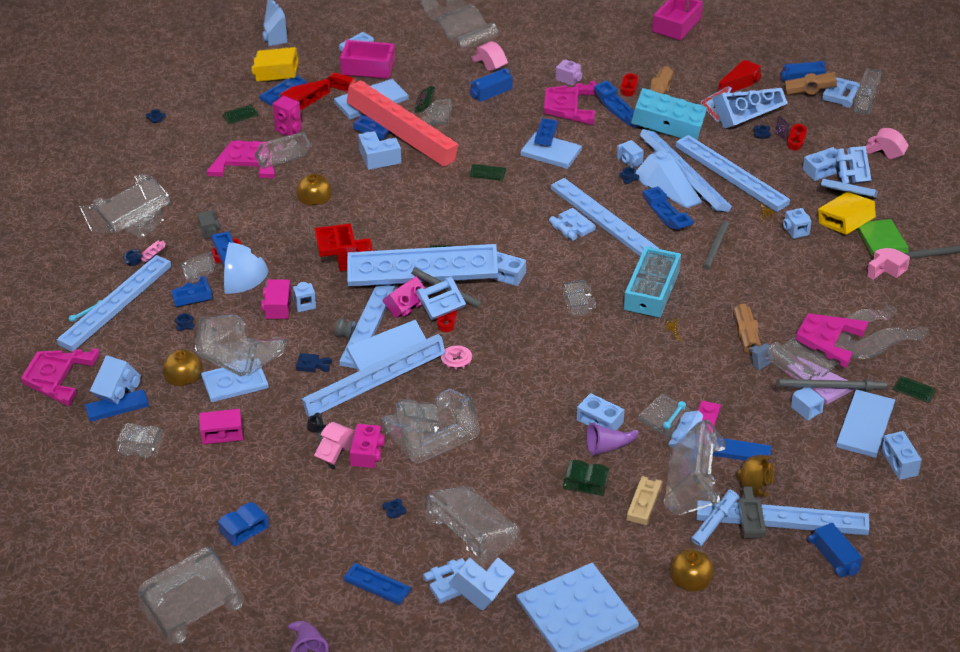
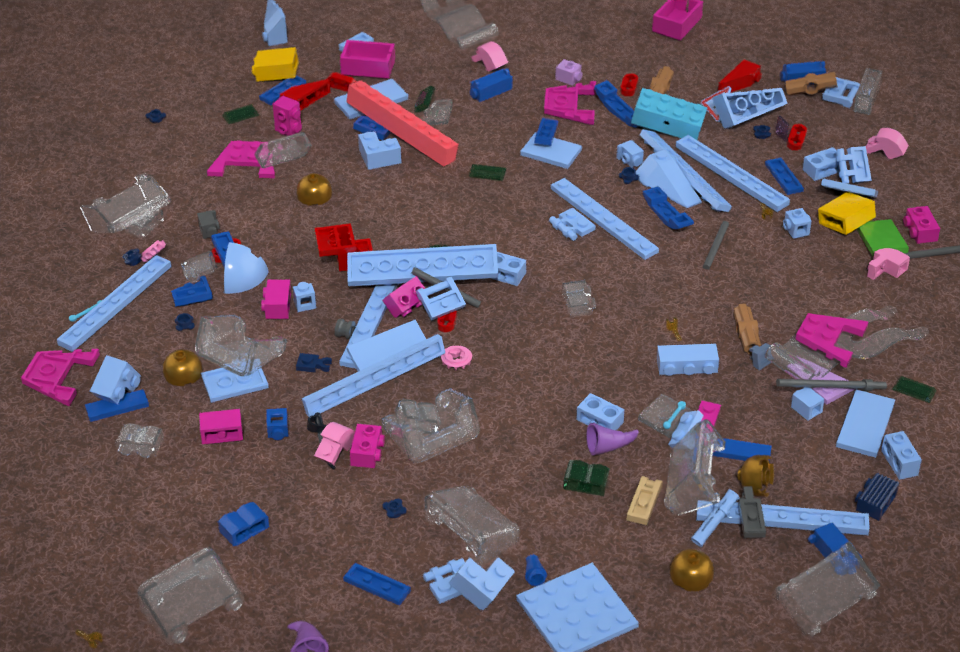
brick [624,246,681,318] -> none
none -> clear yellow hand [75,629,102,649]
none -> blue brick [266,408,288,440]
none -> blue cone [525,555,547,586]
none -> light blue brick [657,344,719,376]
none -> blue tile [765,158,804,195]
none -> clear windscreen [773,541,881,637]
none -> dark blue brick [855,473,899,521]
none -> dark pink brick [903,206,940,244]

